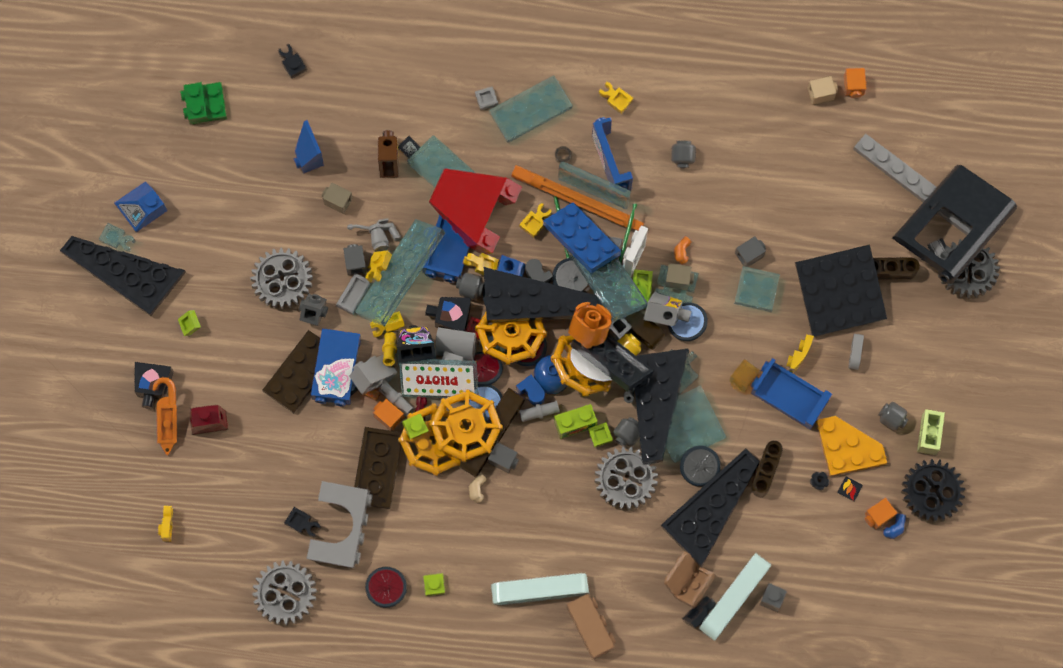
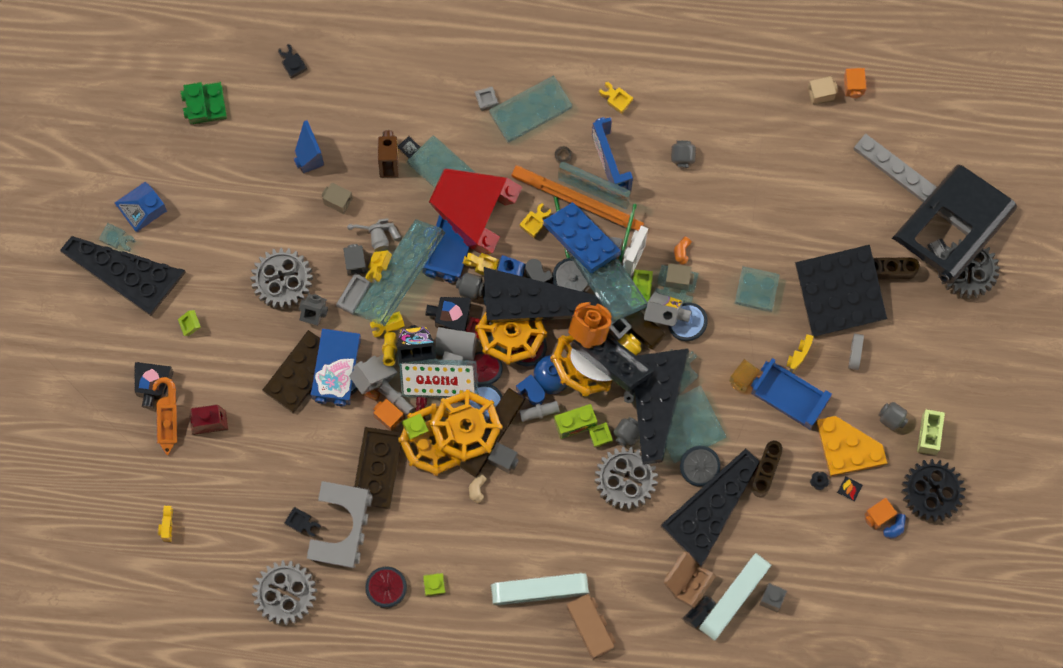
dark grey brick [735,236,766,269] -> none

